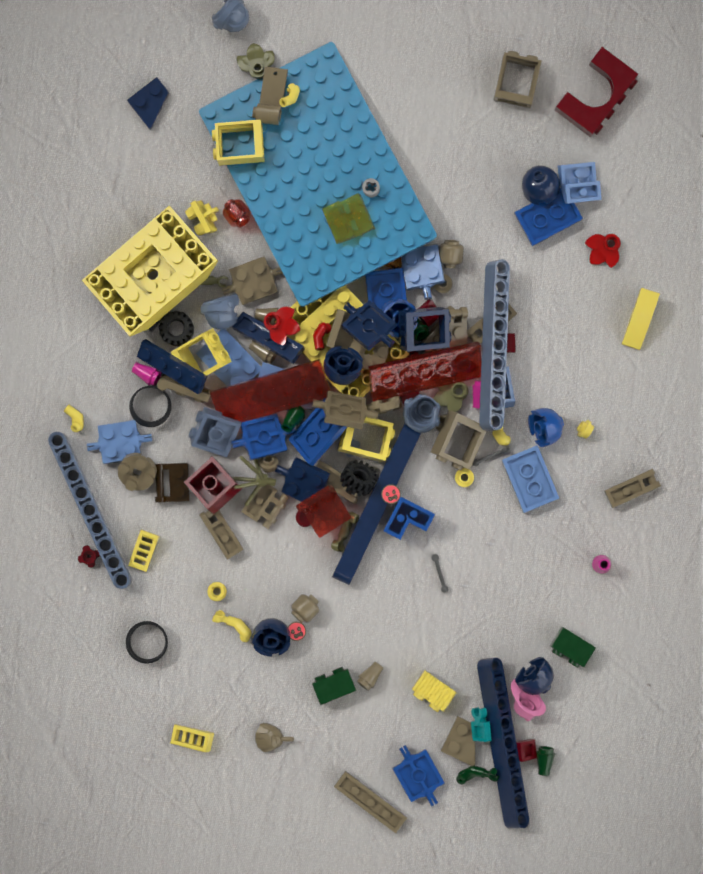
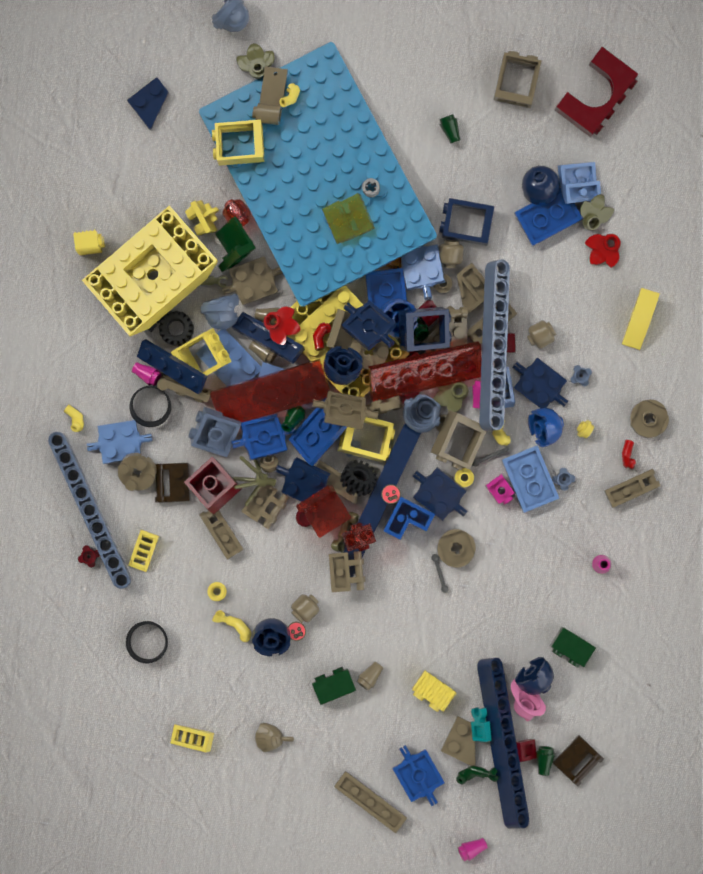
none -> light yellow brick [73,229,105,255]
none -> dark green bracket [216,216,256,272]
none -> dark tan plate [329,551,366,593]
none -> clear red brick [342,523,376,552]
none -> dark blue plate [412,467,468,521]
none -> dark tan plate [437,529,476,568]
none -> dark green cone [439,114,461,144]
none -> dark blue window [439,198,495,246]
none -> dark tan wing [457,263,485,314]
none -> dark pink cone [458,838,488,861]
none -> dark pink brick [485,474,514,505]
none -> dark blue plate [512,358,568,408]
none -> dark tan head [527,320,557,349]
none -> sand blue plate [552,468,575,491]
none -> dark brown plate [553,735,604,787]
none -> sand blue plate [570,365,592,387]
none -> olive plate [580,194,615,230]
none -> red arm [622,440,636,469]
none -> dark tan plate [630,399,669,438]

